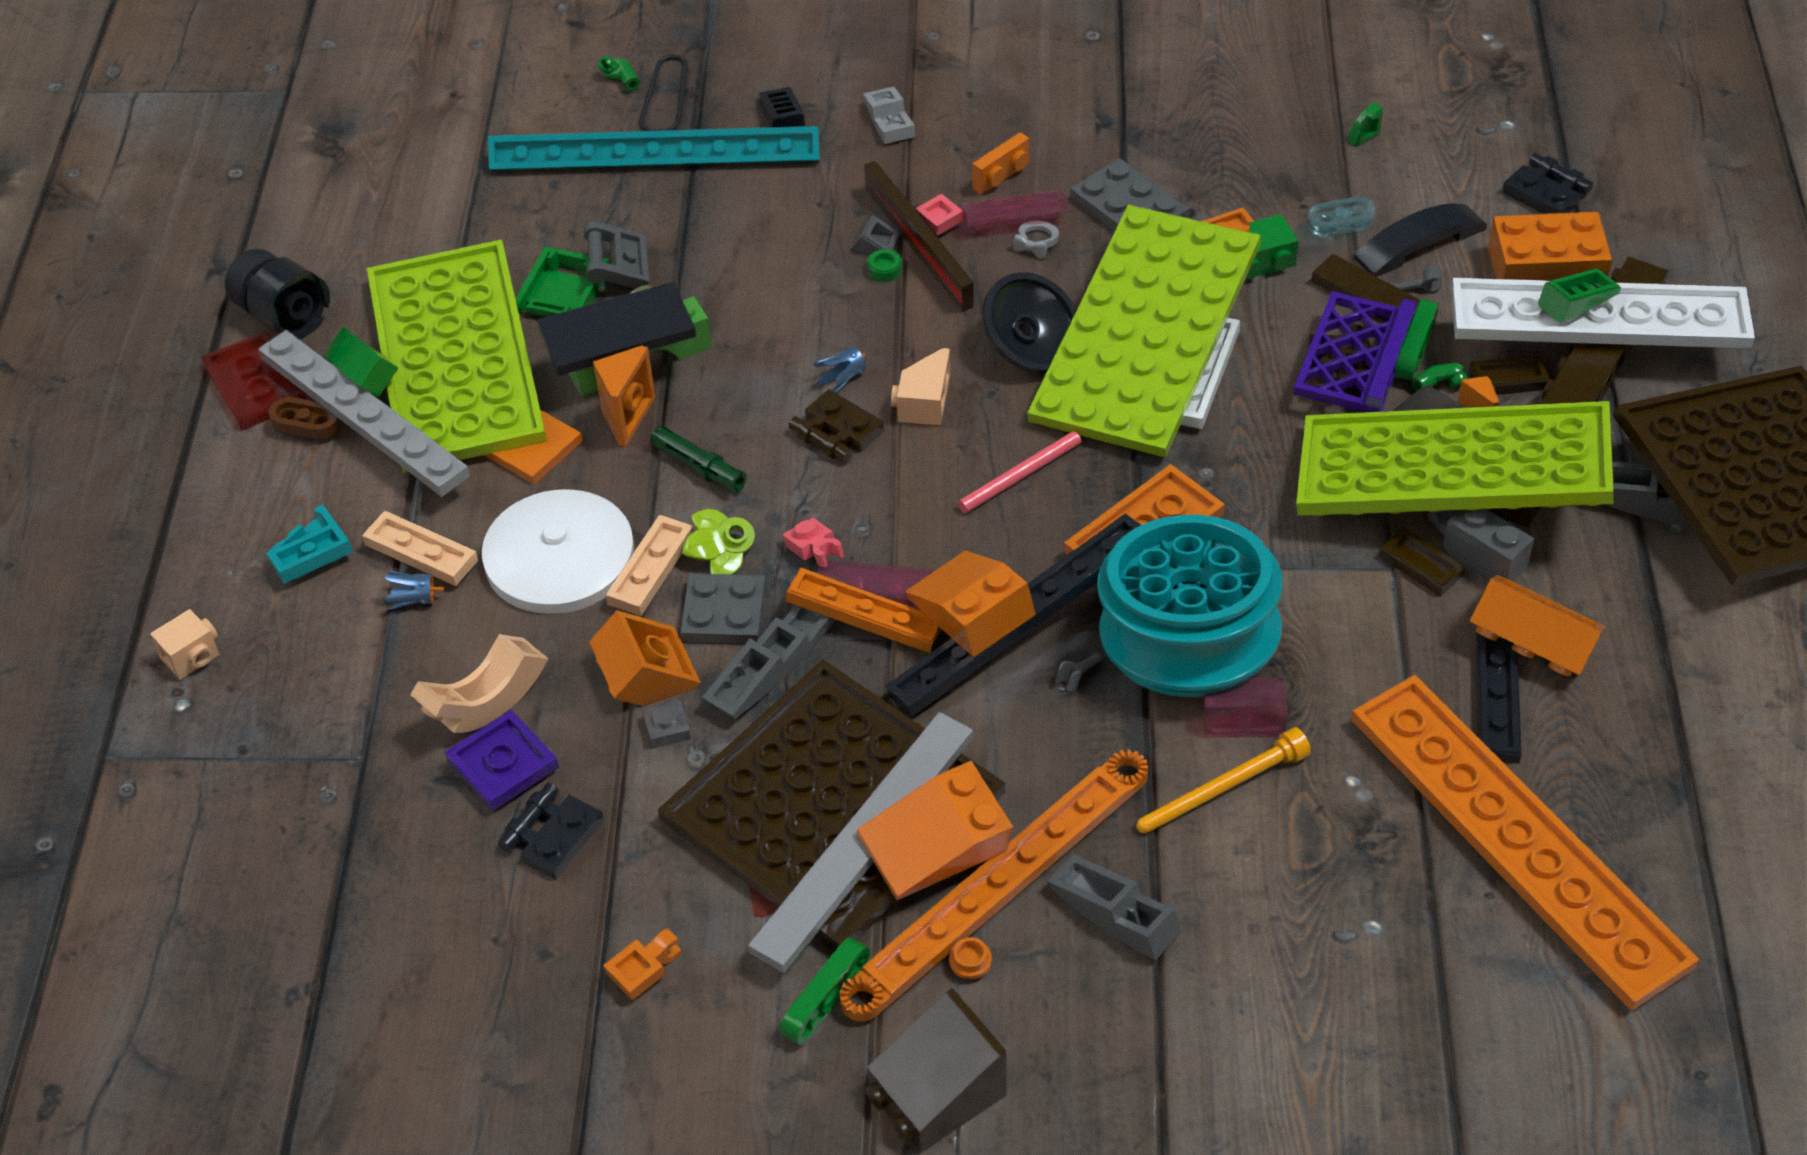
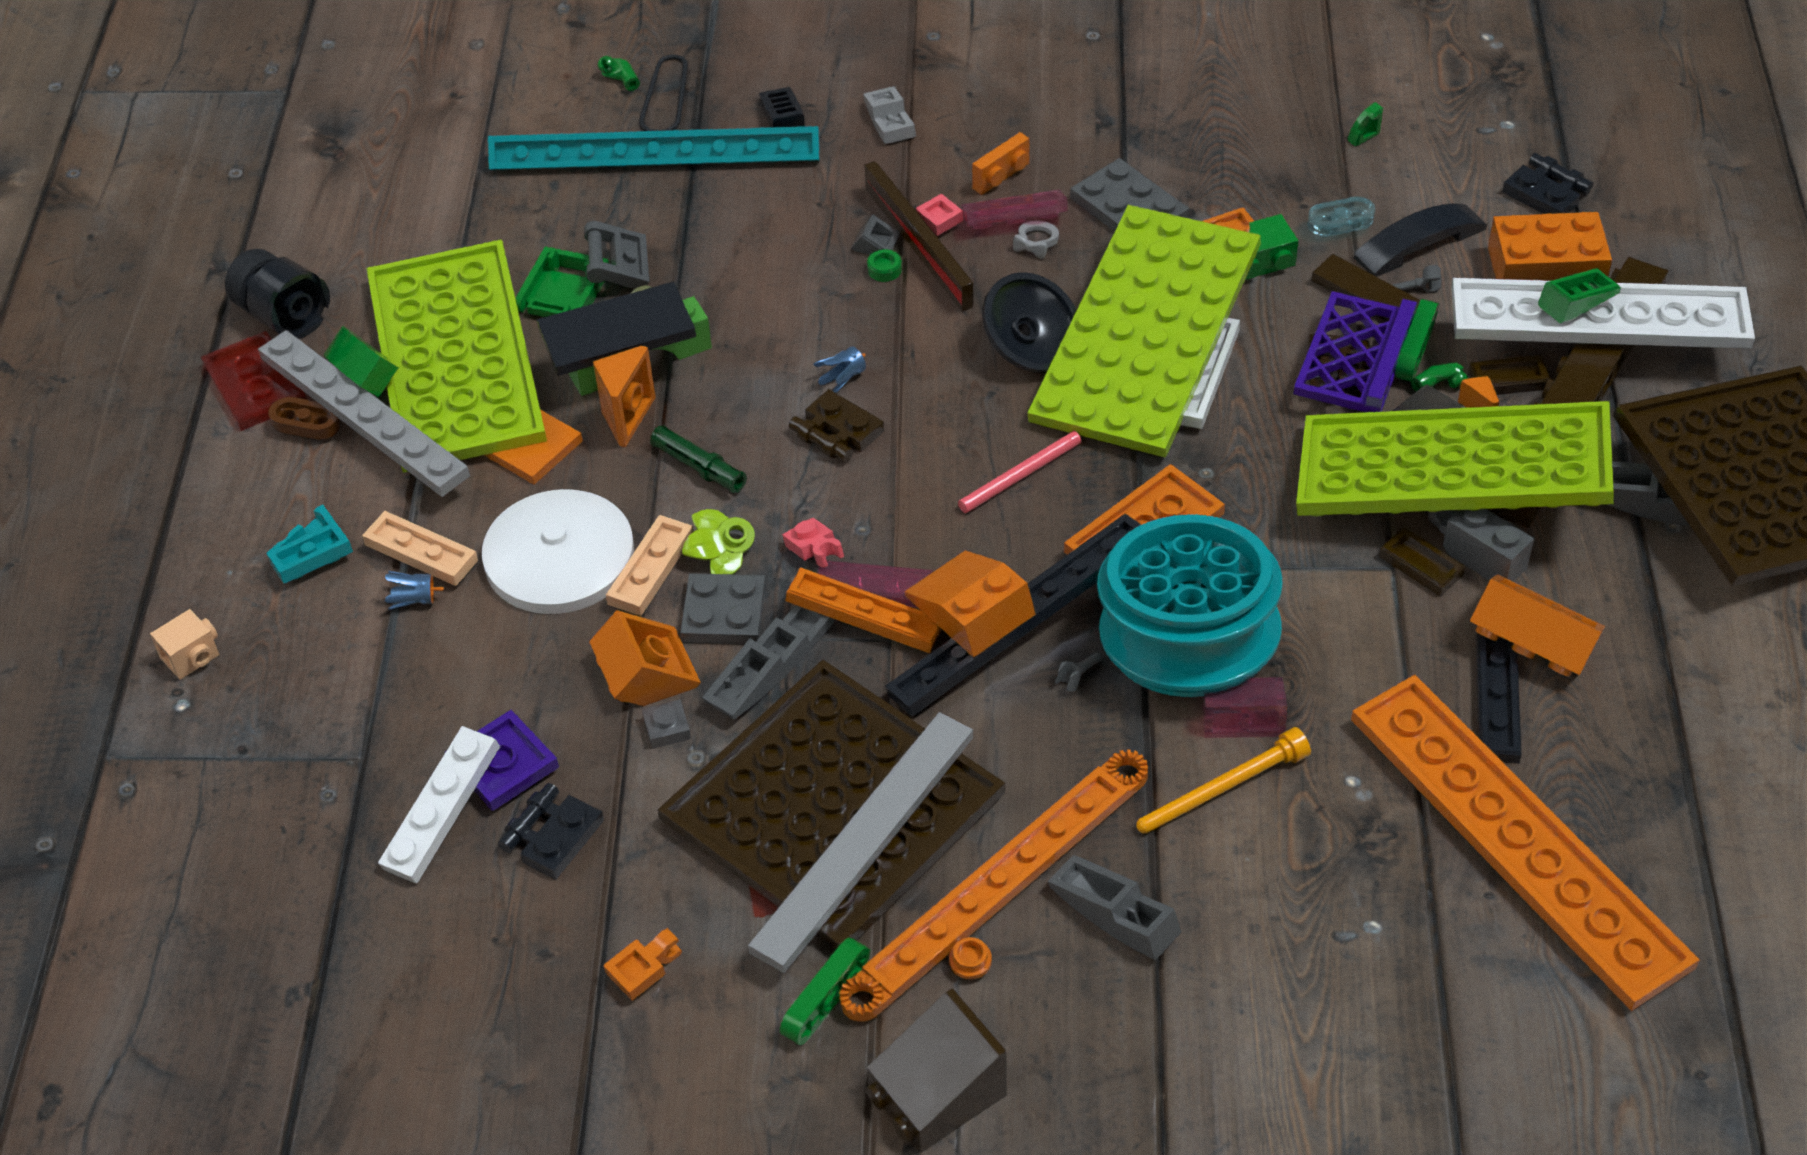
light nougat arch [410,634,548,733] -> none
orange slope [857,761,1013,900] -> none
light nougat slope [891,348,950,426] -> none
none -> white plate [378,726,500,884]

